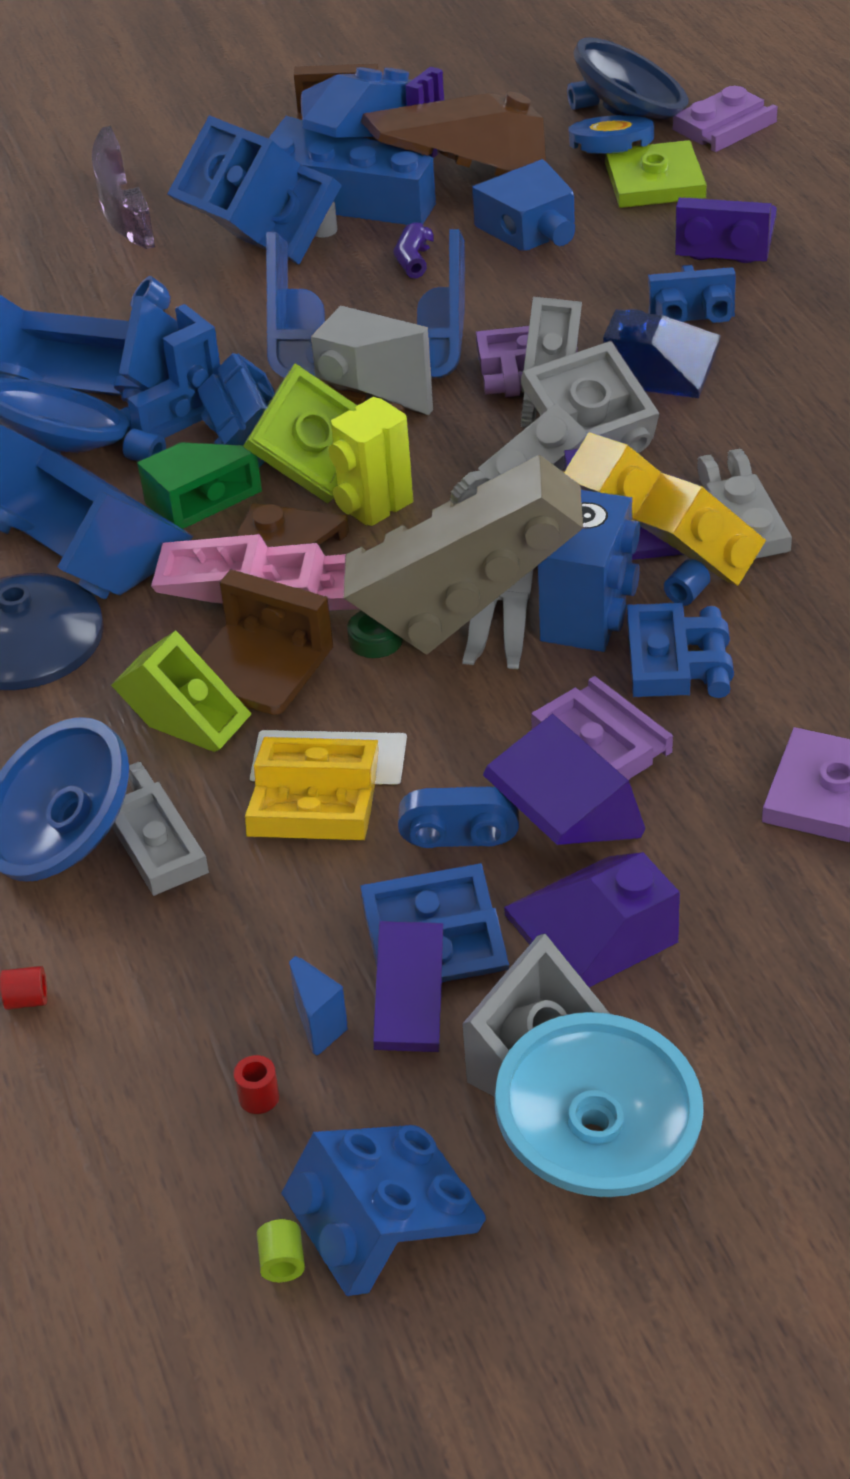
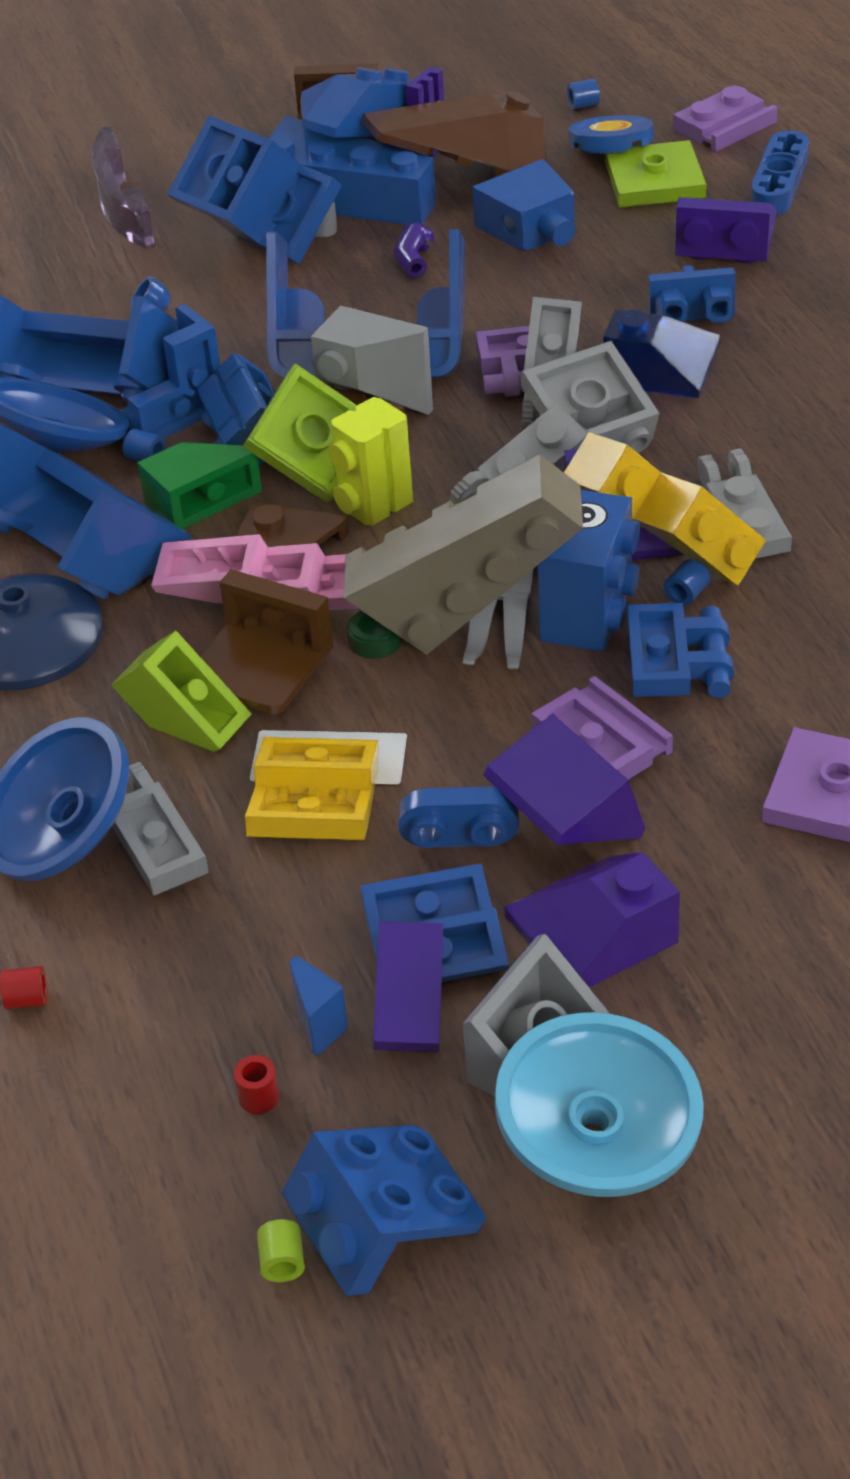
dark blue dish [573,37,689,119] -> none
none -> blue beam [751,131,809,215]

